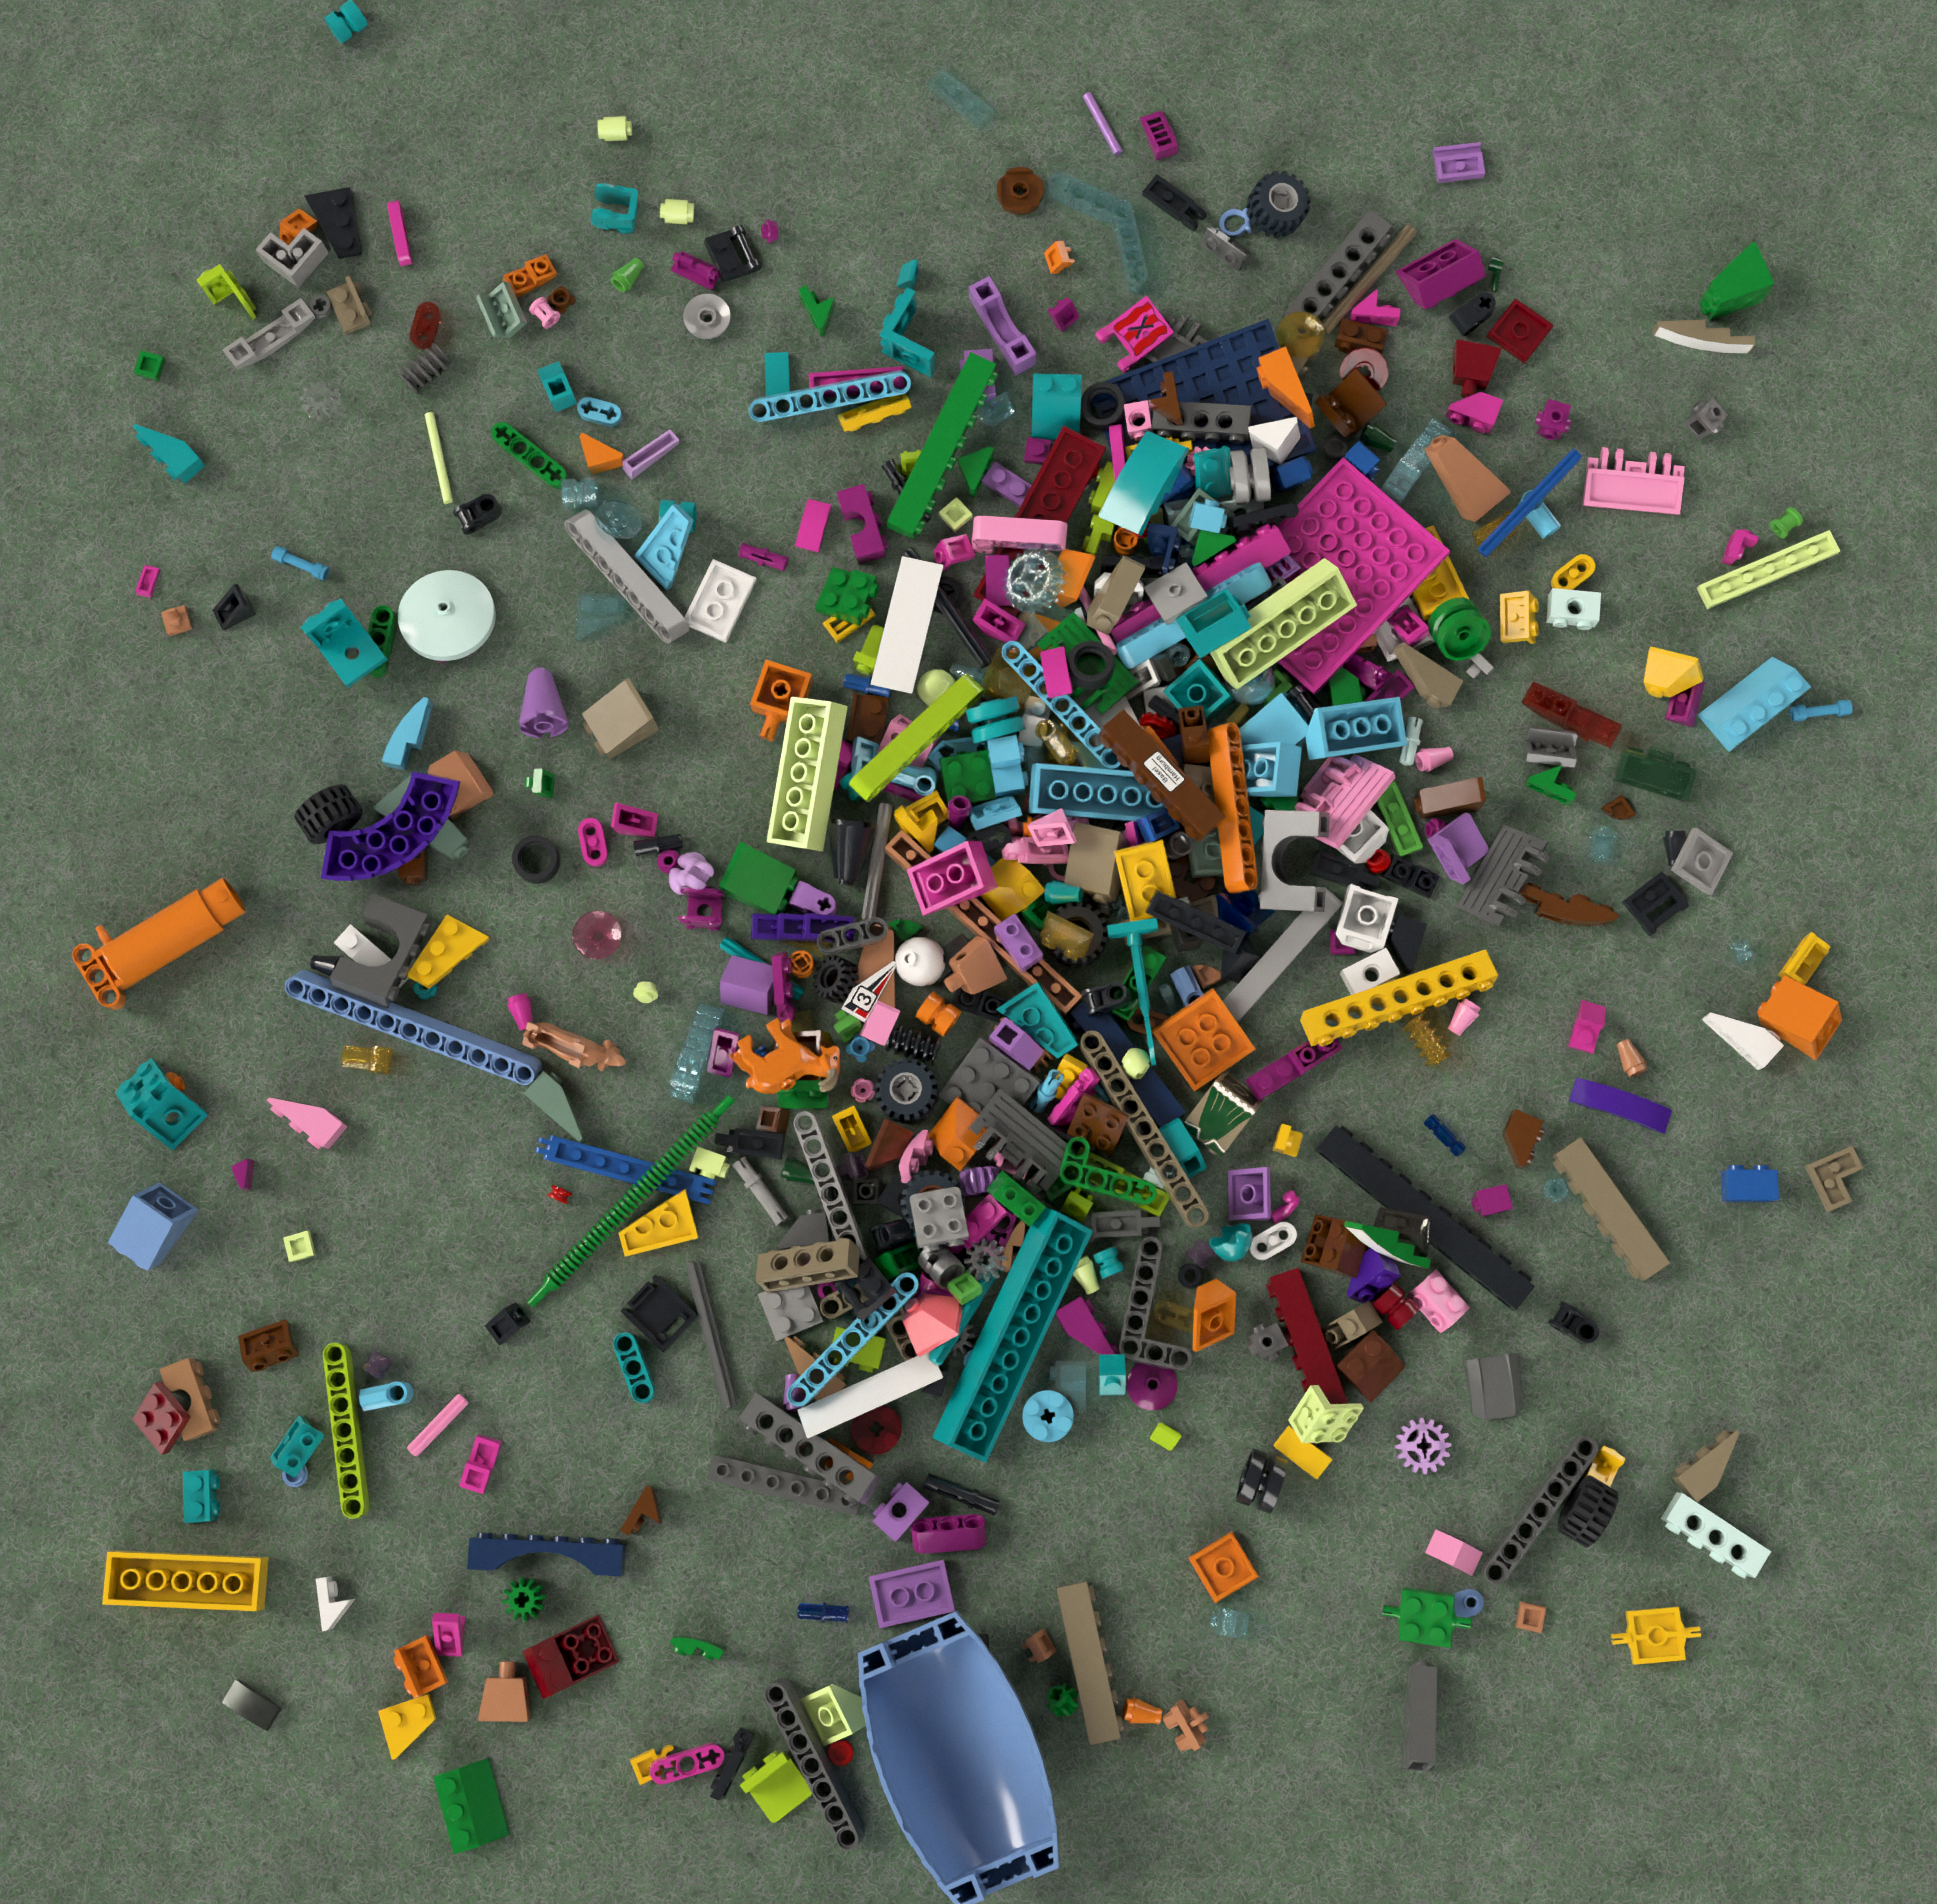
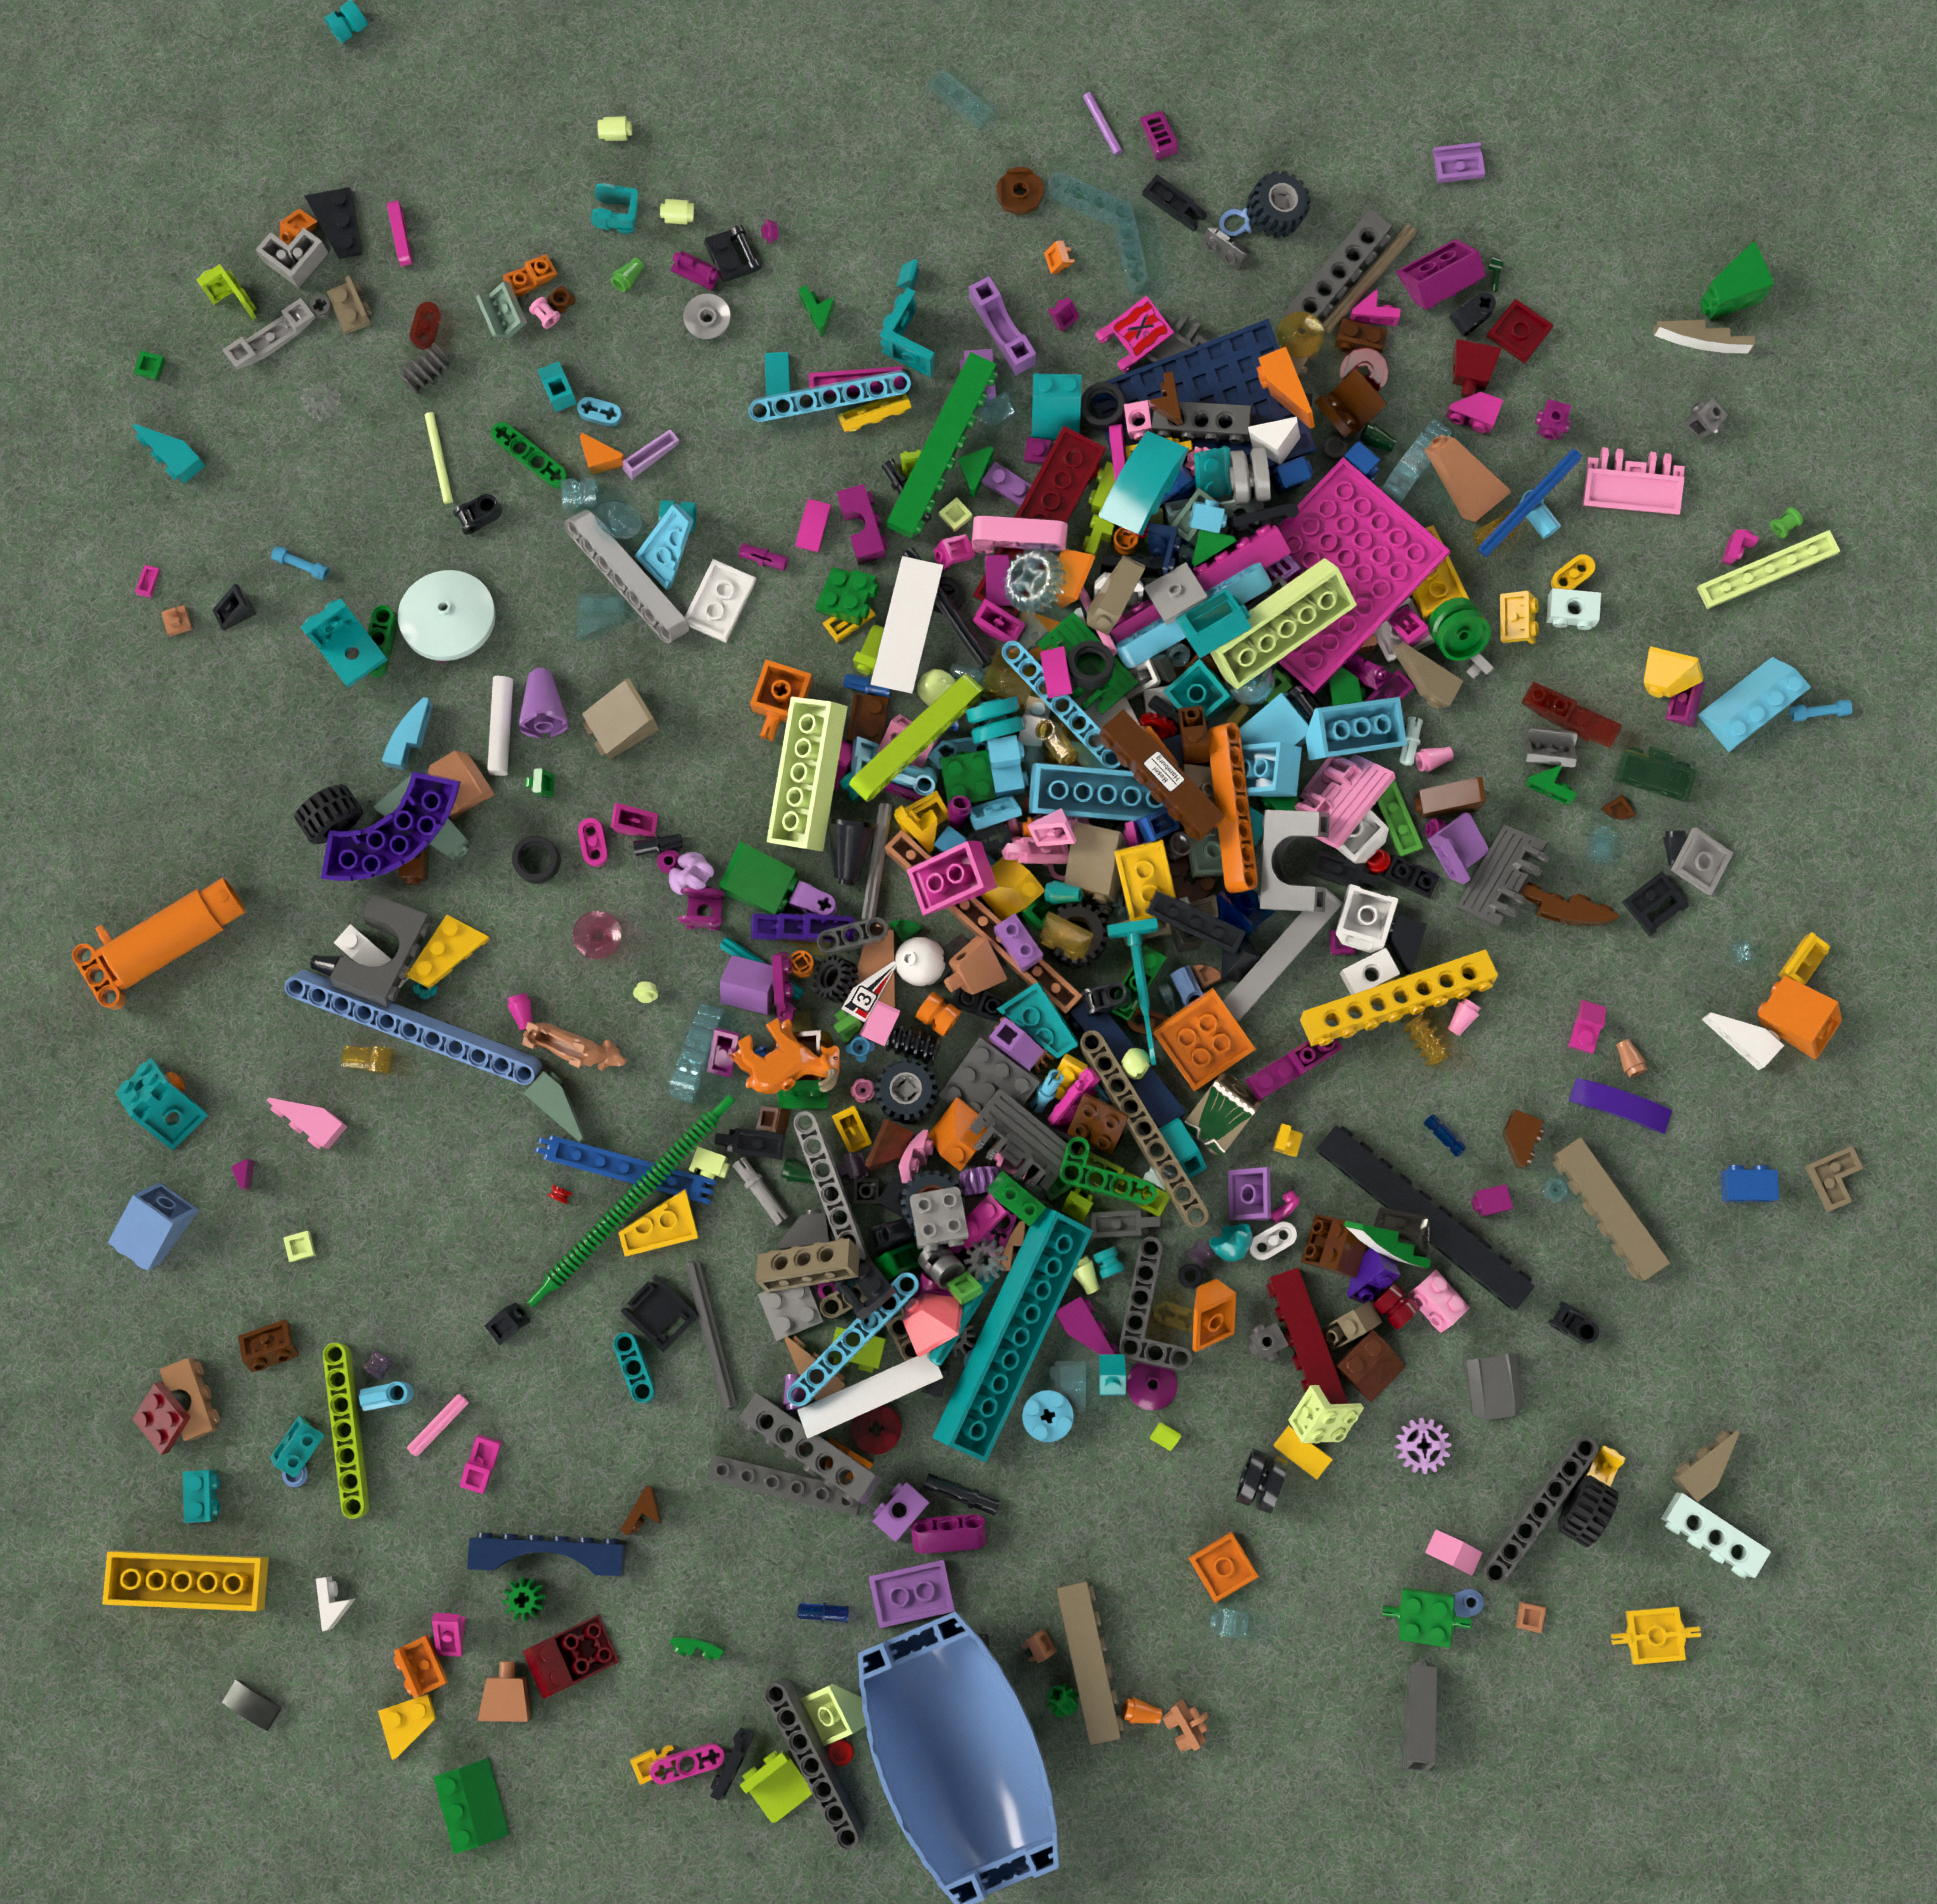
none -> white brick [488,676,513,776]

